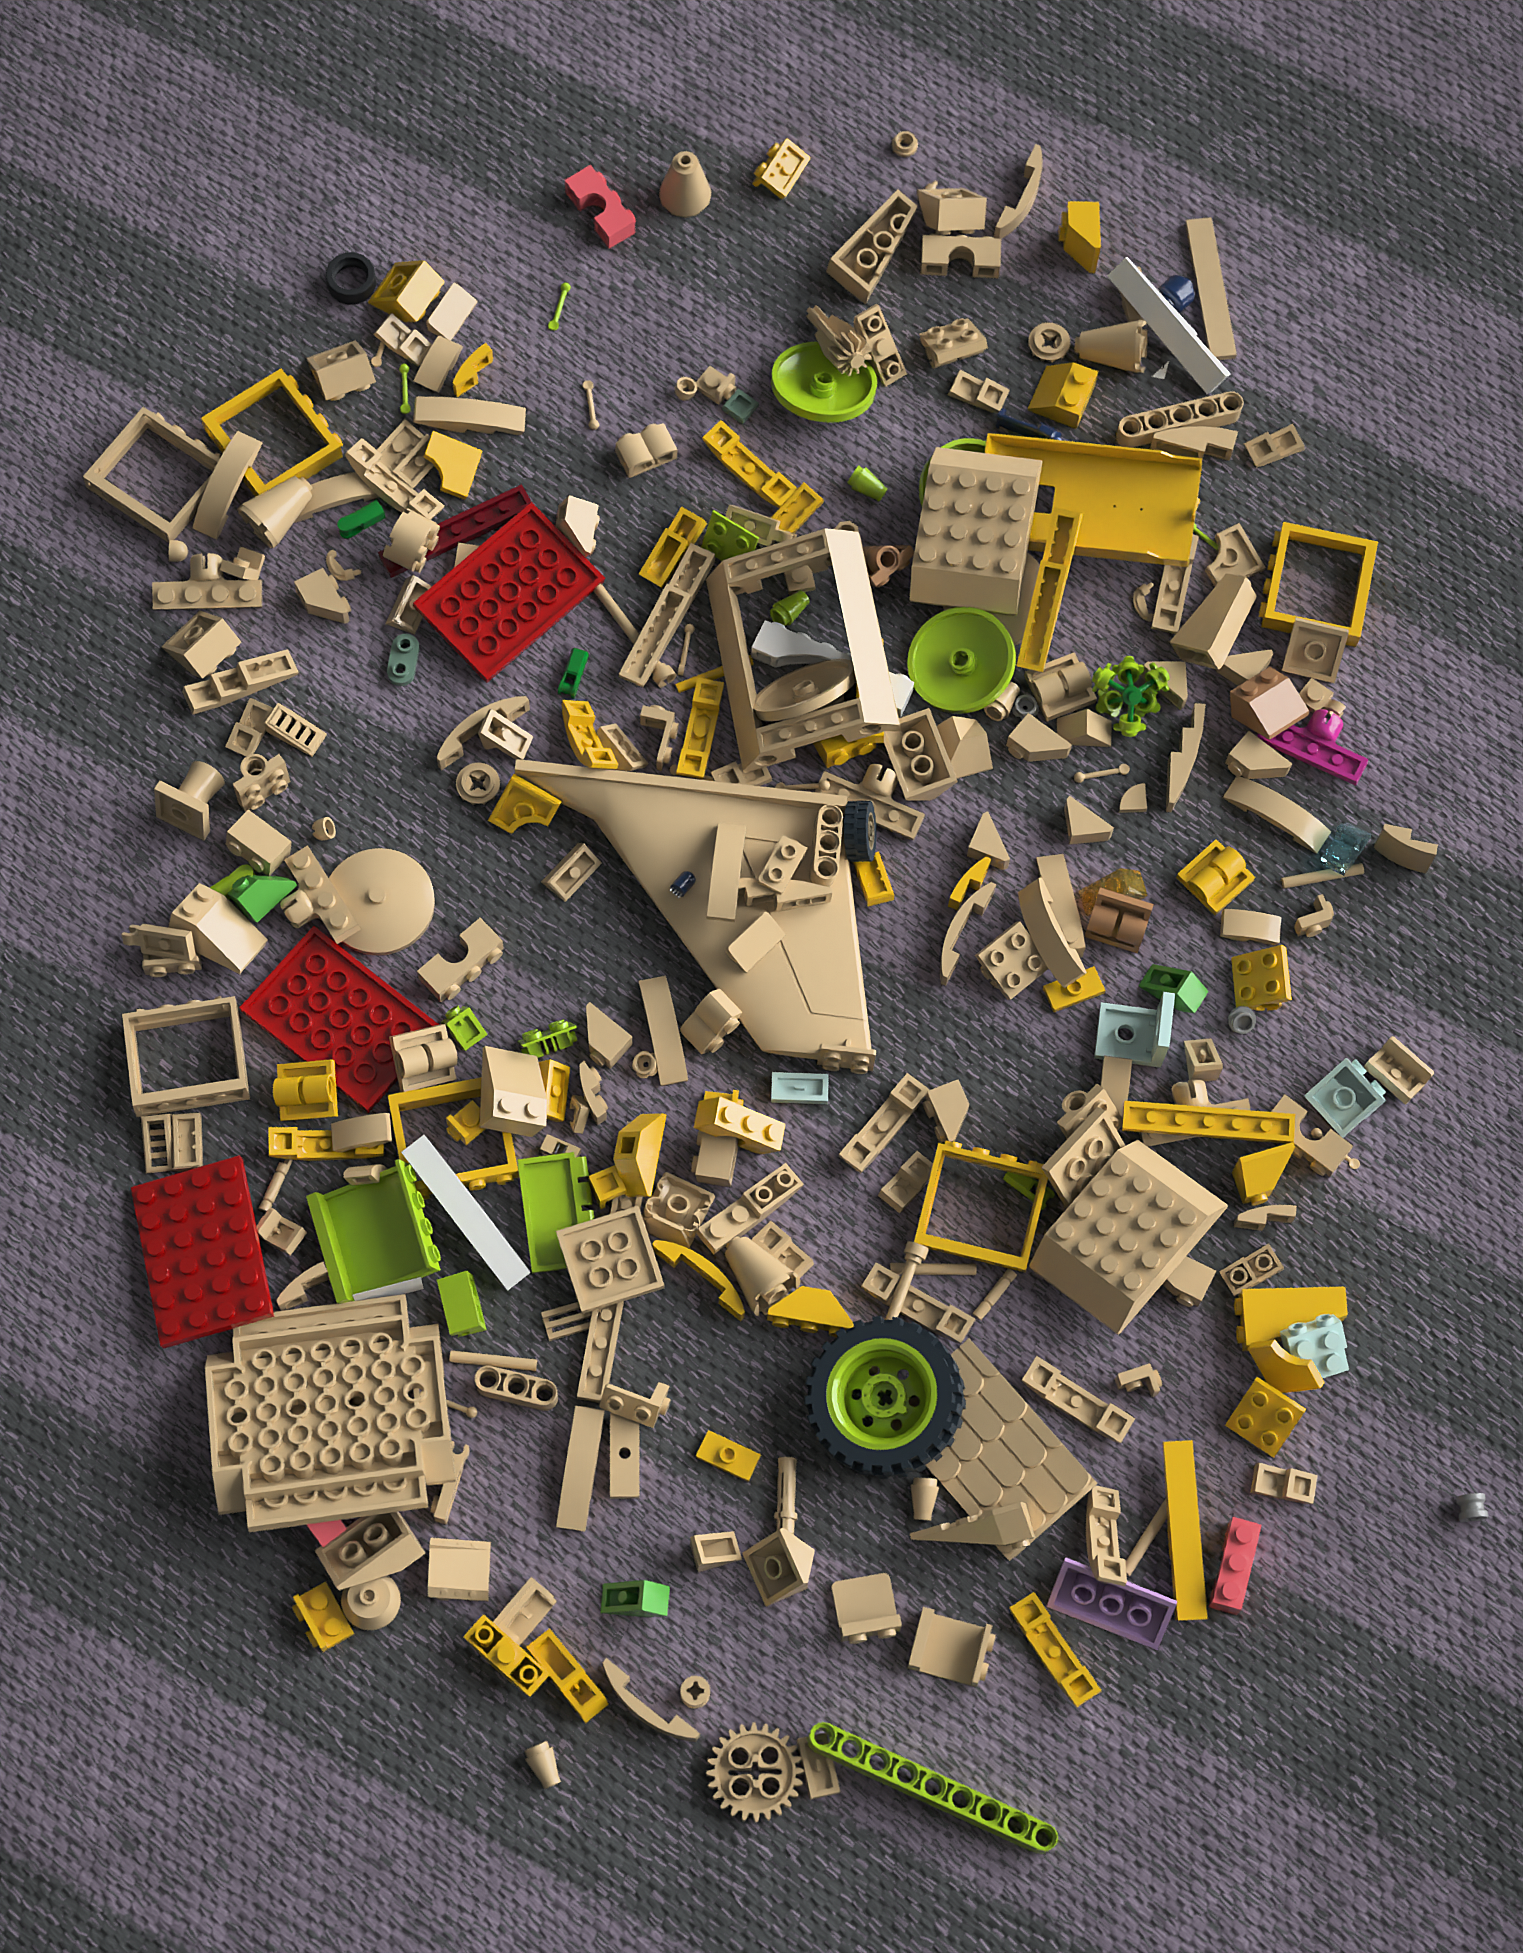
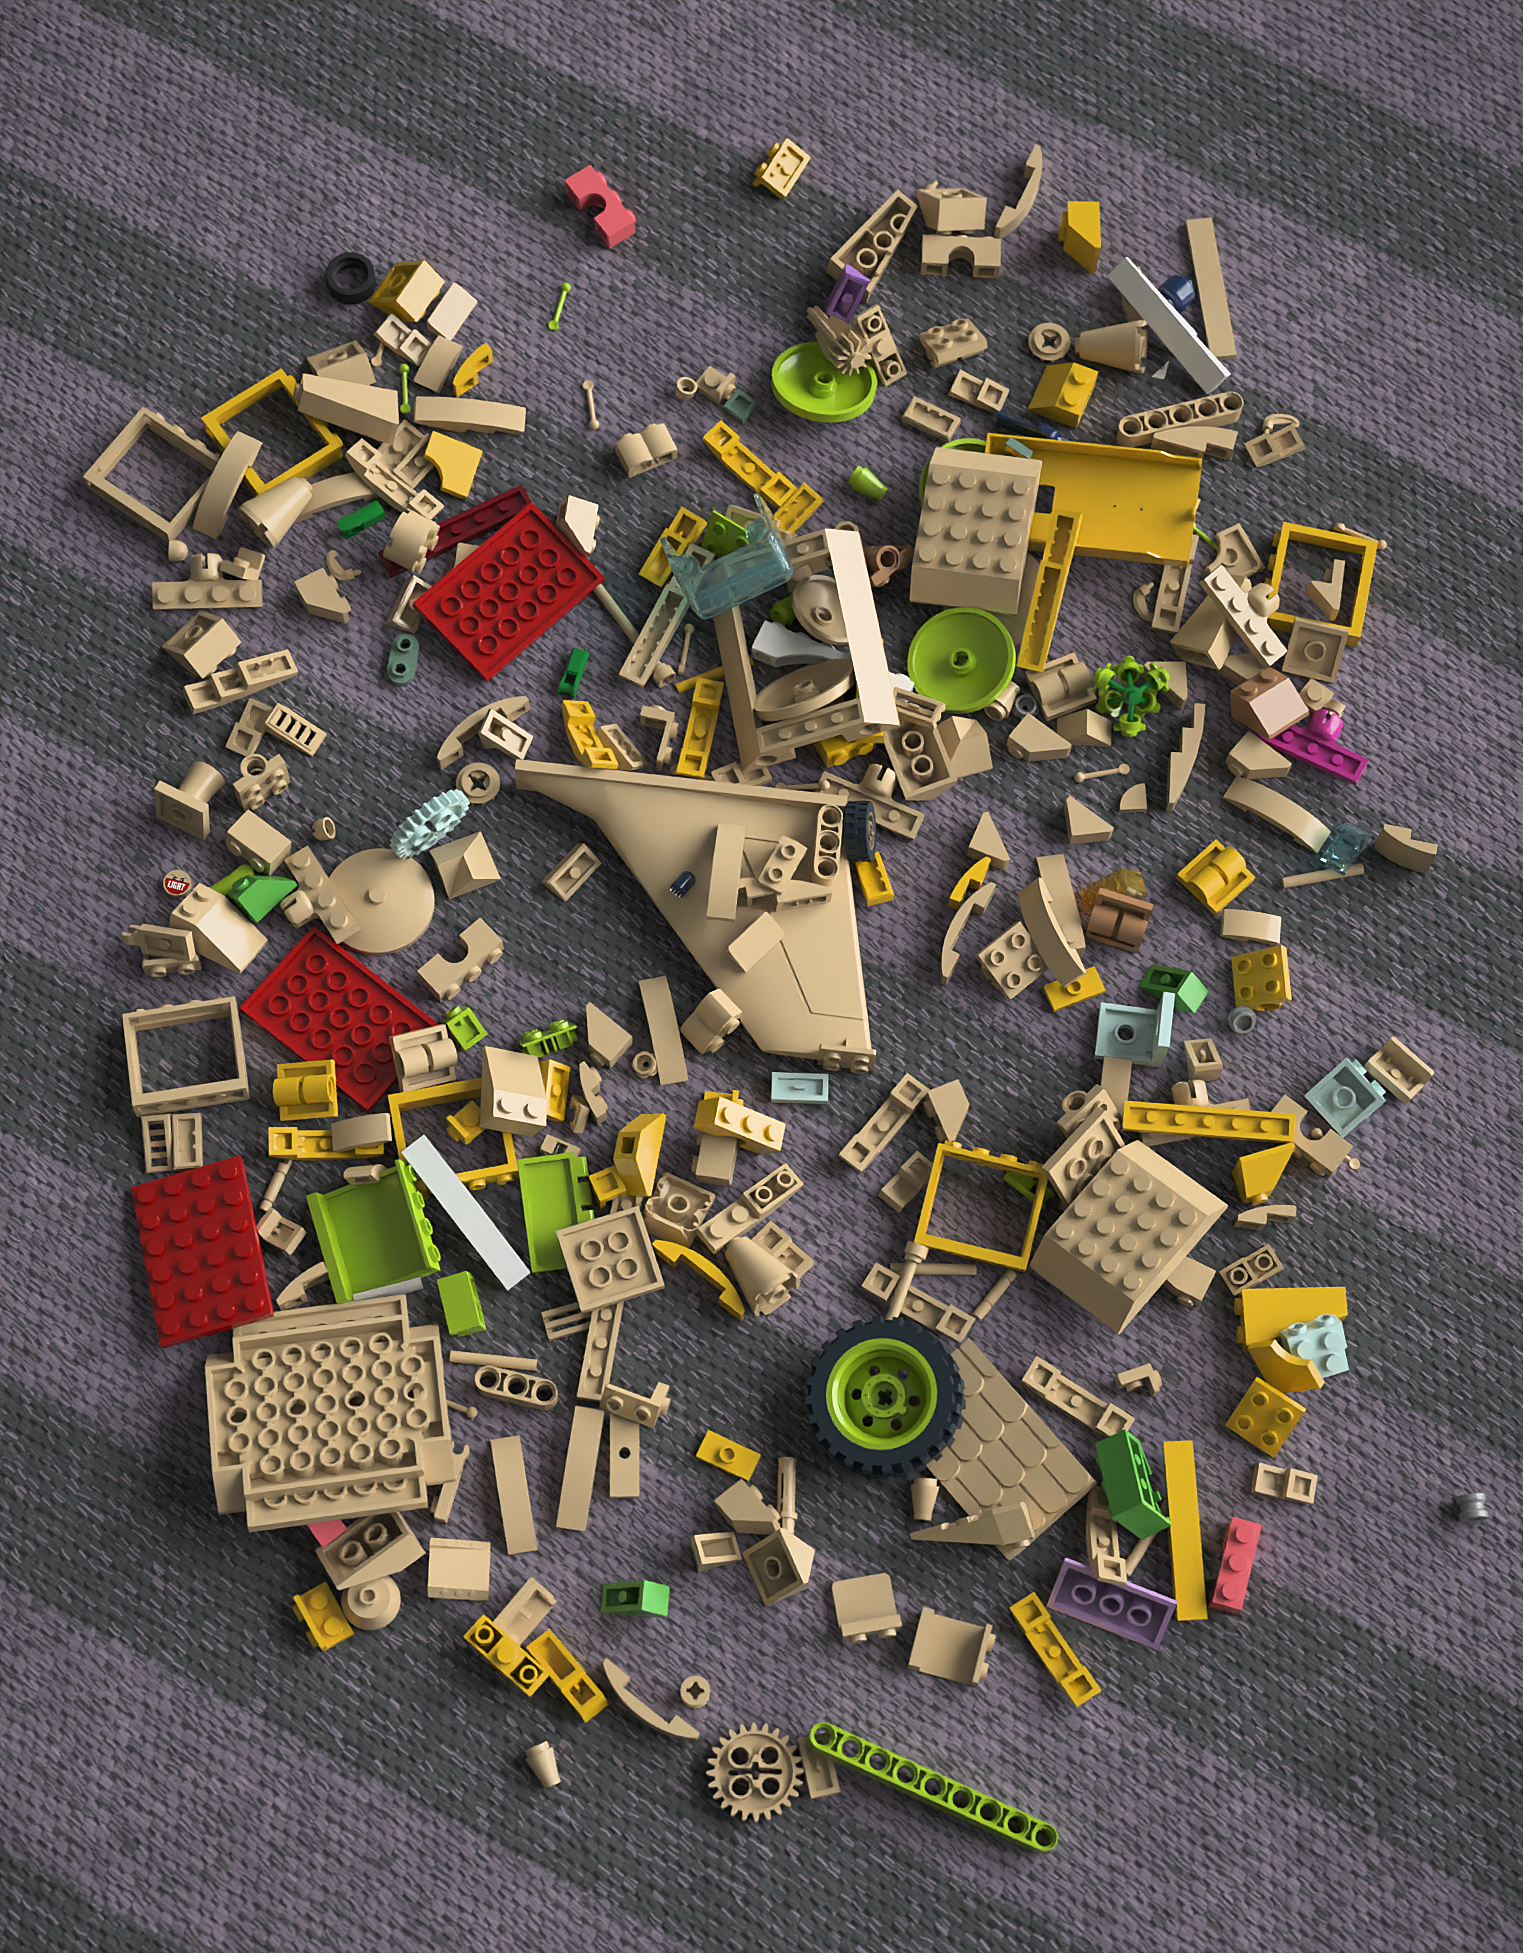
yellow tile [488,774,562,834] -> none
tan cone [659,151,711,217] -> none
yellow slope [767,1286,854,1337] -> none
tan plate [892,131,918,157] -> none
tan bracket [1294,894,1334,937] -> none
none -> tile [163,870,192,899]
none -> tan slope [293,374,399,445]
none -> light aqua gear [390,789,470,859]
none -> tan slope [429,831,501,899]
none -> tan slope [491,1435,538,1555]
none -> clear light blue windscreen [660,492,794,619]
none -> tan slope [714,1479,781,1534]
none -> tan dish [792,575,849,645]
none -> medium lavender slope [825,264,870,323]
none -> tan tile [893,687,946,730]
none -> tan plate [902,396,961,443]
none -> sand green tile [1002,438,1033,459]
none -> bright green wedge [1095,1429,1172,1540]
none -> tan plate [1199,565,1287,669]
none -> tan piece [1262,414,1299,434]
none -> tan slope [1306,559,1345,621]
none -> tan hinge [1333,522,1387,550]

